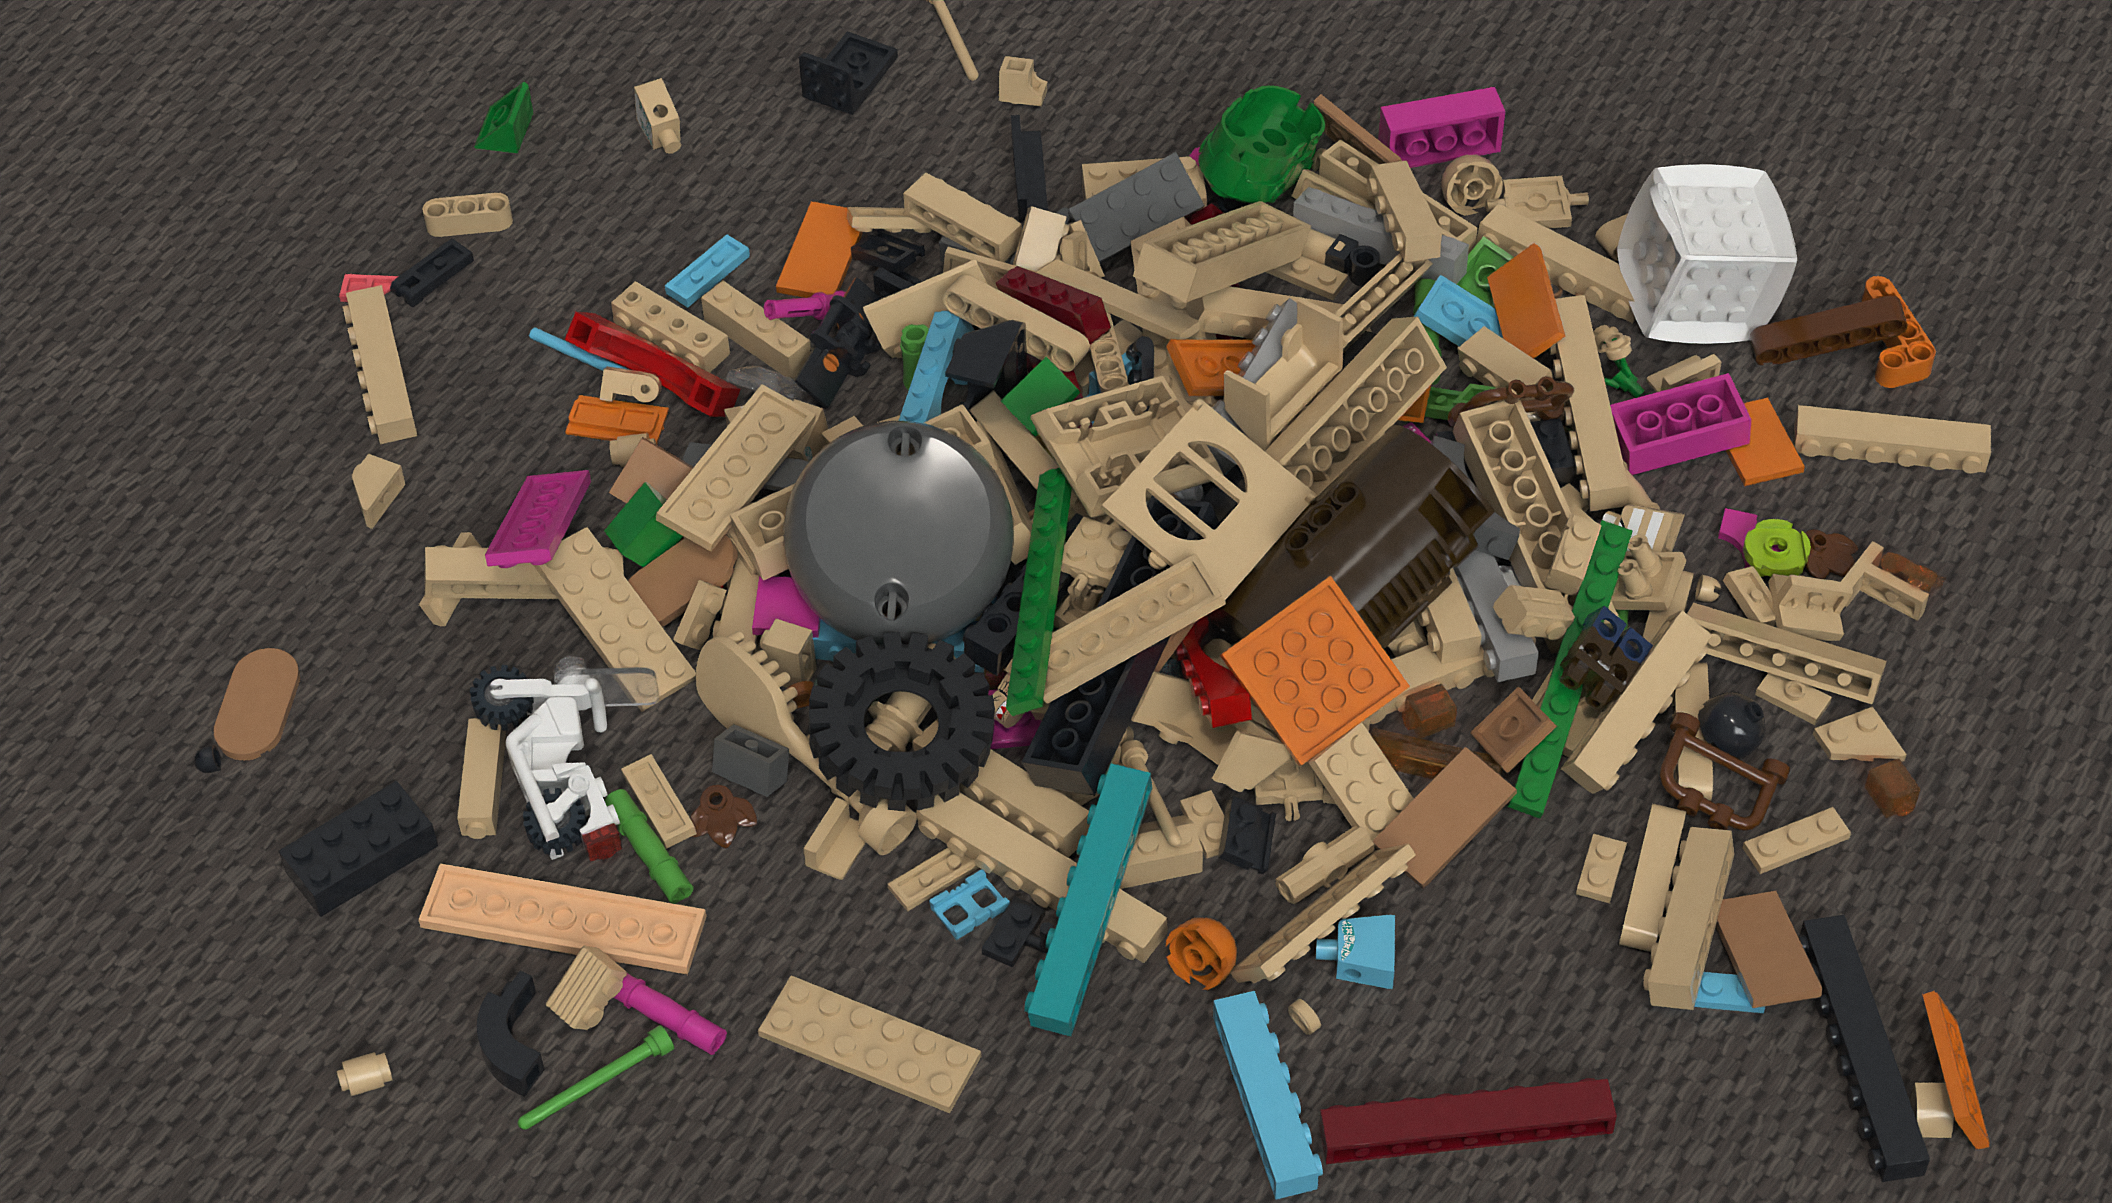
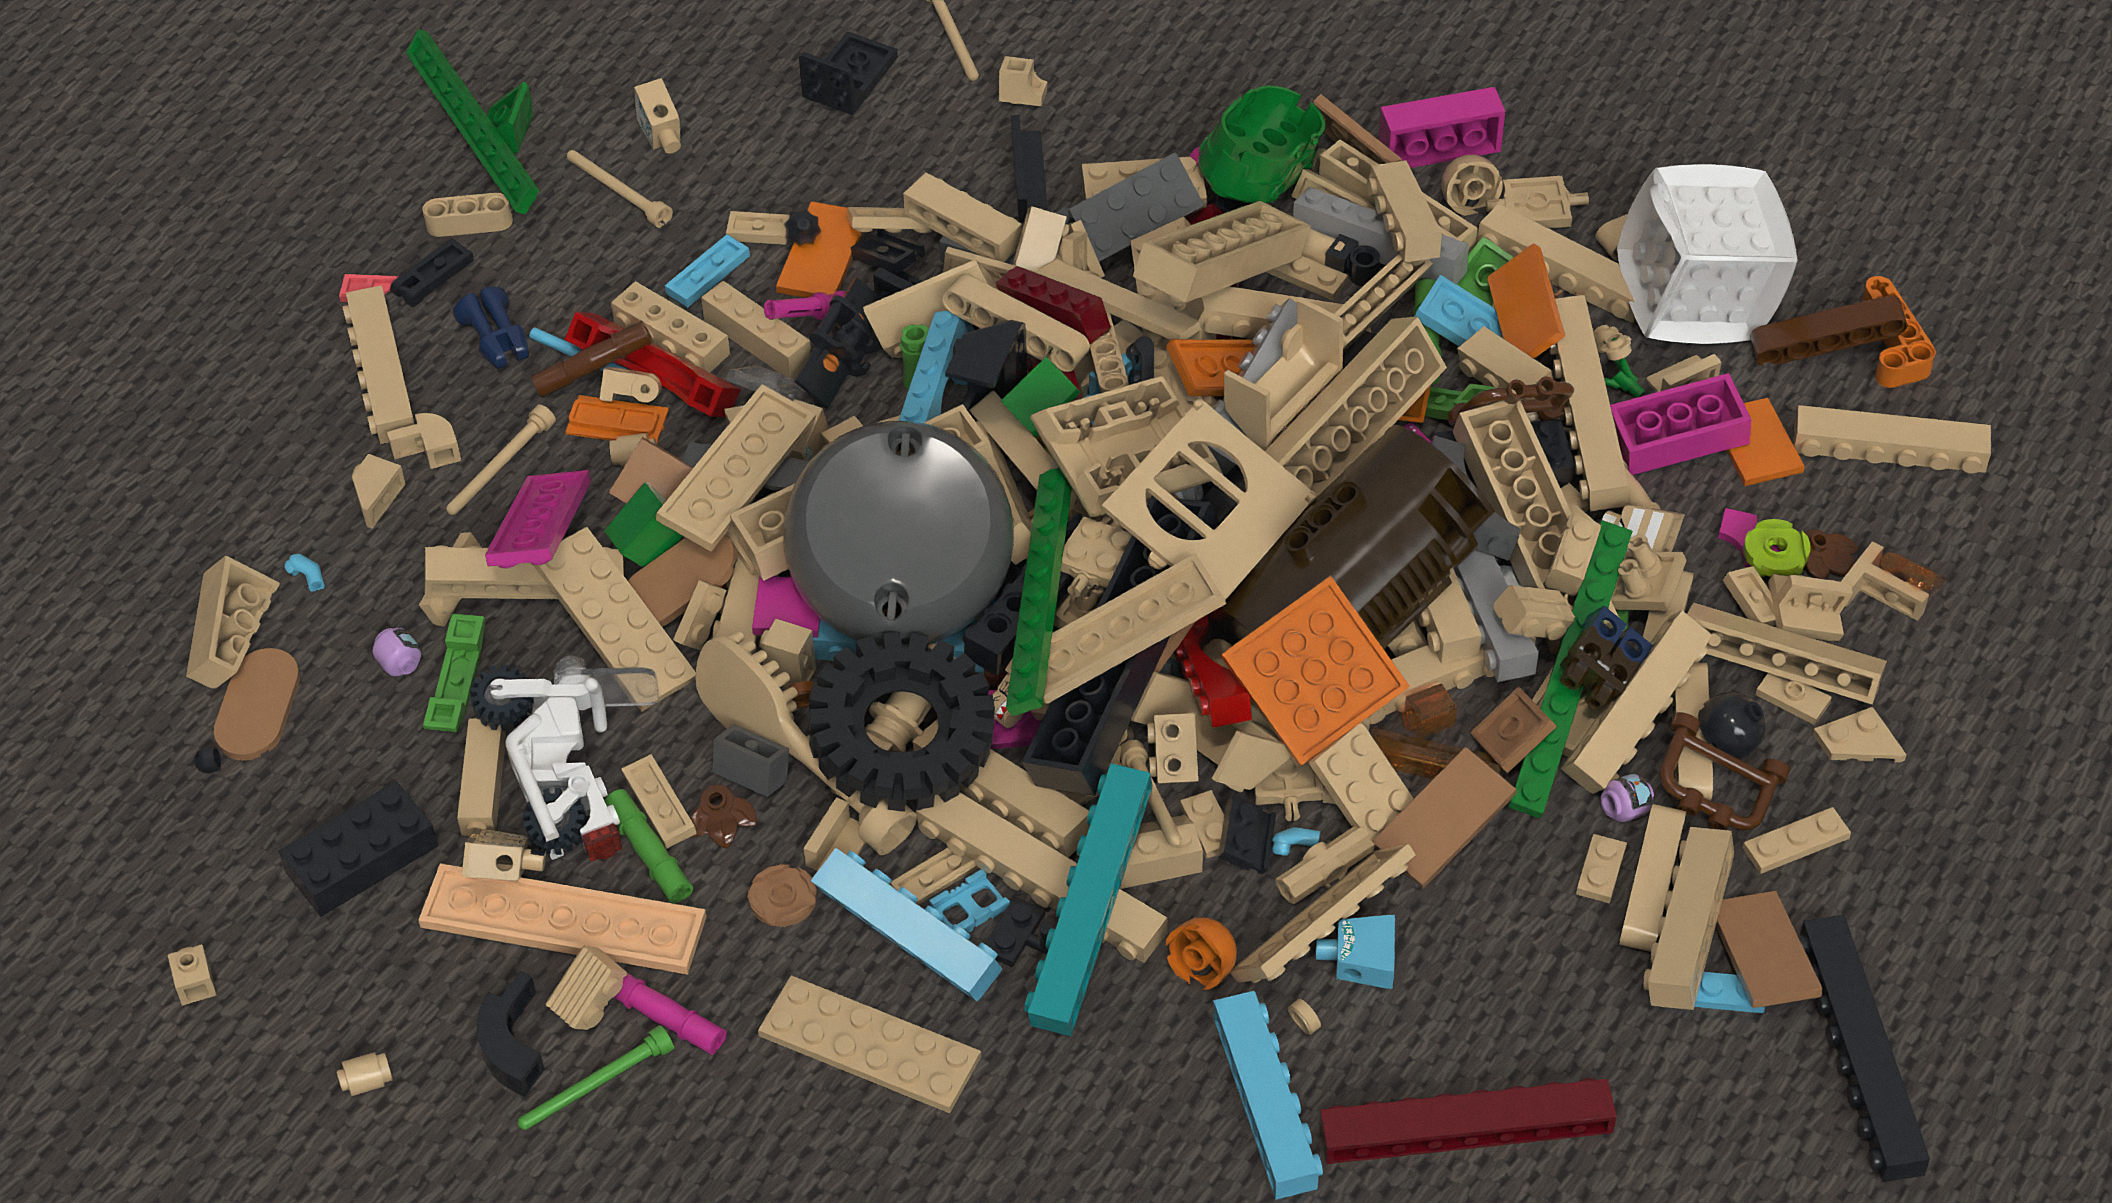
tan hinge [1695,575,1721,602] -> none
clear orange brick [1865,759,1921,818] -> none
tan brick [1909,1082,1954,1138] -> none
orange tile [1922,991,1990,1149] -> none
none -> tan brick [168,945,217,1005]
none -> tan wedge [186,555,280,688]
none -> medium azure arm [284,554,325,592]
none -> lavender head [372,628,422,676]
none -> tan brick [387,413,461,469]
none -> green plate [405,29,539,215]
none -> bright green slope [423,614,485,732]
none -> tan piece [446,404,556,515]
none -> dark blue piece [453,286,529,369]
none -> tan torso [462,828,546,881]
none -> reddish brown piece [531,320,653,398]
none -> tan piece [567,150,673,228]
none -> tan plate [726,211,790,245]
none -> medium nougat tile [748,864,817,927]
none -> black piece [784,209,822,246]
none -> medium azure brick [811,848,1003,1002]
none -> tan brick [1147,713,1198,784]
none -> medium azure arm [1272,827,1320,856]
none -> lavender head [1601,774,1654,822]

